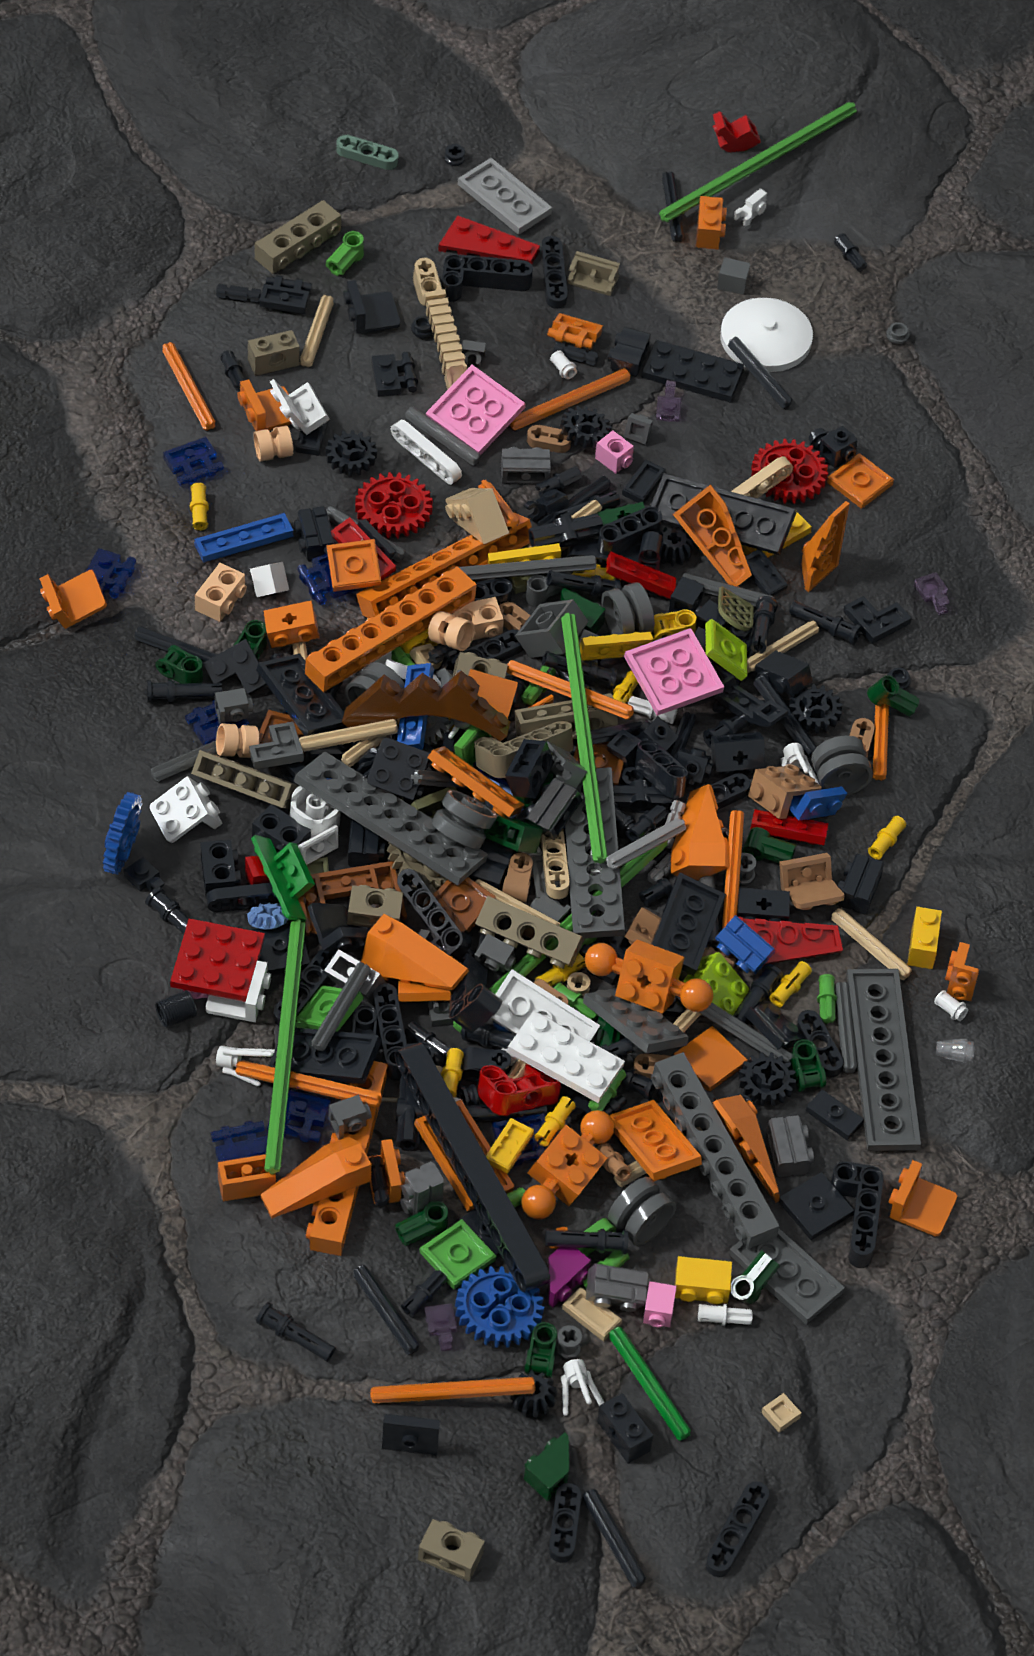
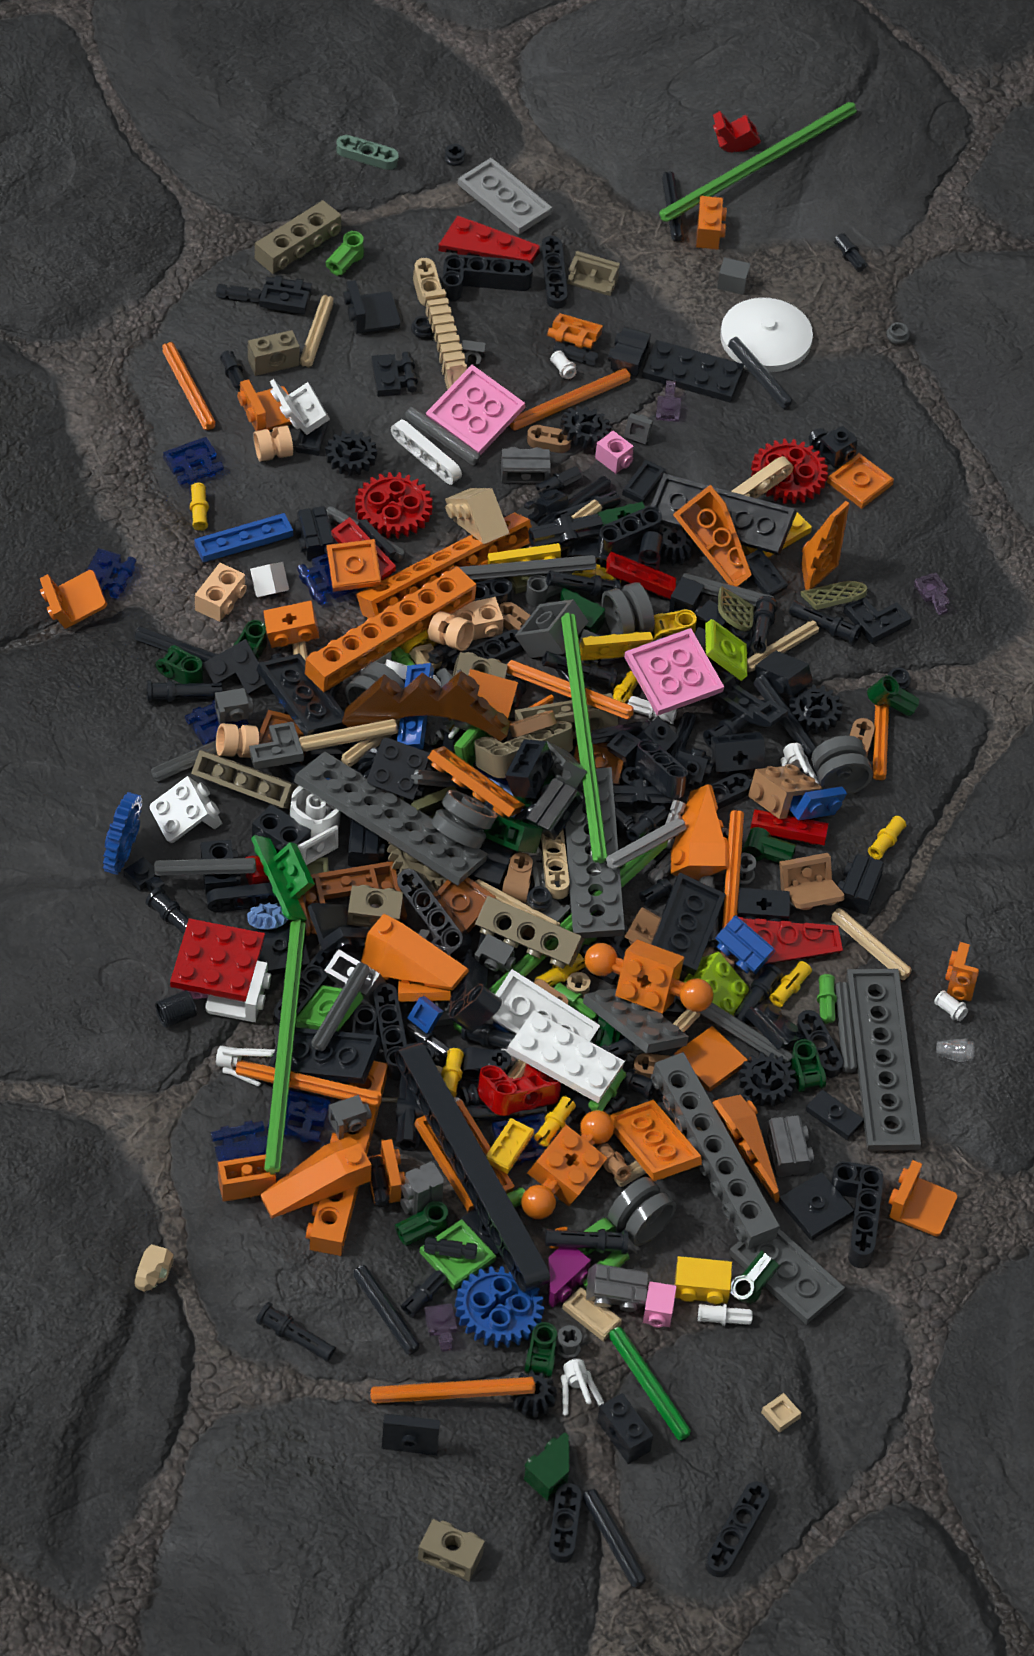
orange axle [478,480,519,529] -> none
bright green axle [521,666,556,705] -> none
white plate [734,189,767,226] -> none
yellow brick [907,907,942,969] -> none
none -> tan rock [135,1245,174,1292]
none -> dark grey axle [154,858,256,876]
none -> blue plate [407,996,444,1034]
none -> black axle [424,1237,478,1259]
none -> medium nougat beam [509,710,557,737]
none -> black plate [527,886,552,911]
none -> olive window [801,581,868,610]

